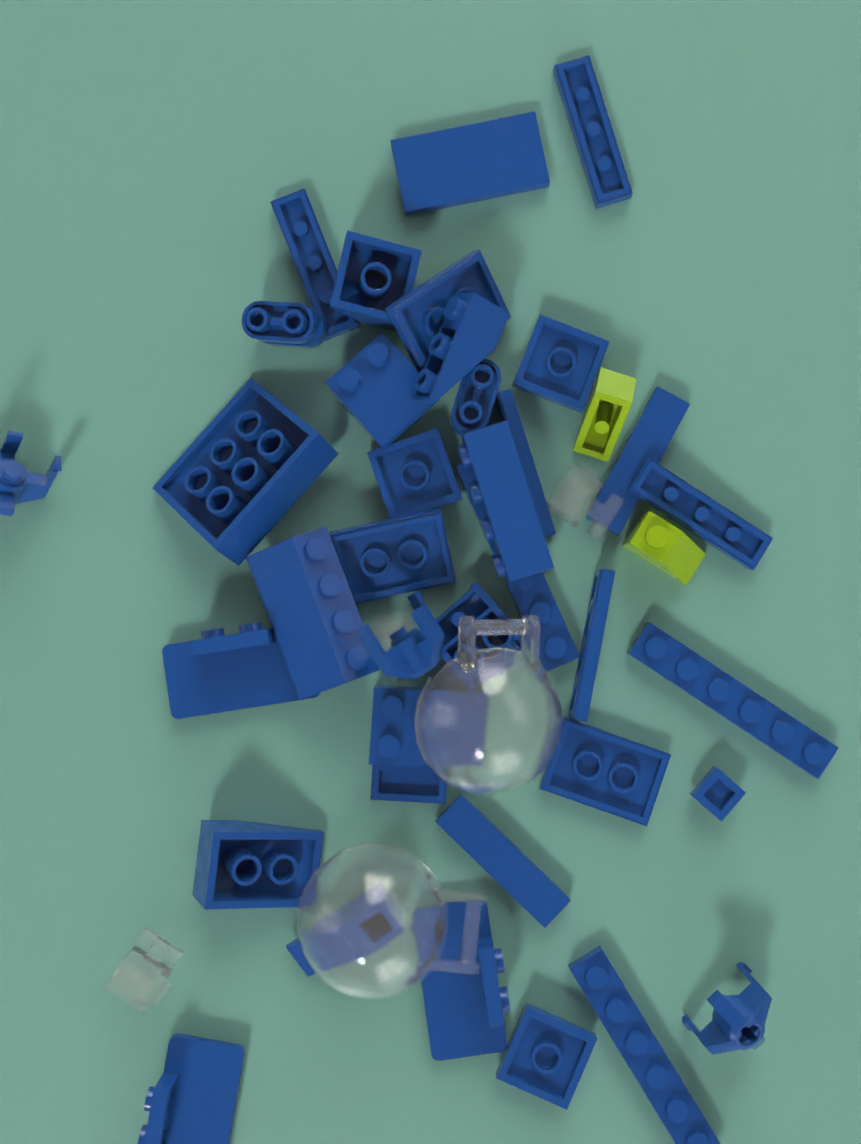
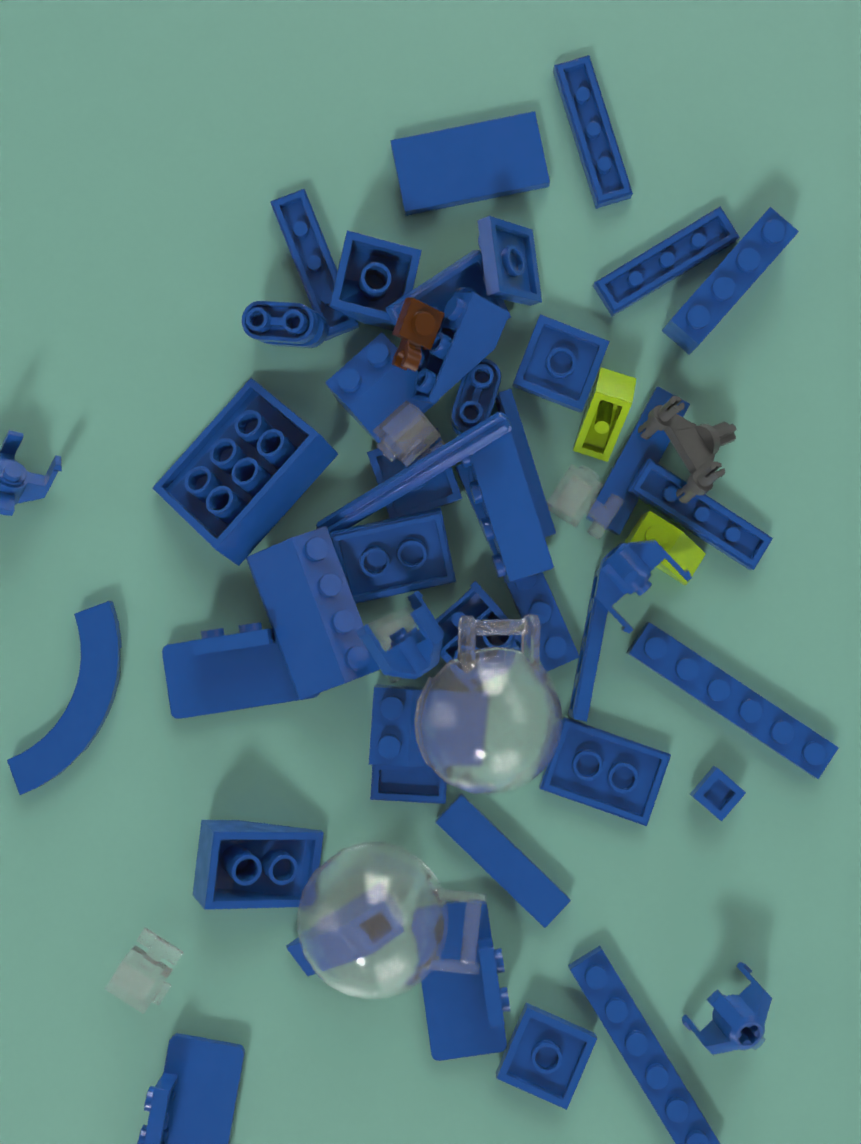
none -> blue tile [7,601,122,795]
none -> blue axle [316,412,512,534]
none -> clear brick [373,400,446,467]
none -> reddish brown plate [392,297,445,371]
none -> blue plate [477,216,542,306]
none -> blue tile [593,206,740,317]
none -> blue piece [594,540,692,634]
none -> dark grey axle [638,396,737,503]
none -> blue brick [662,207,799,355]

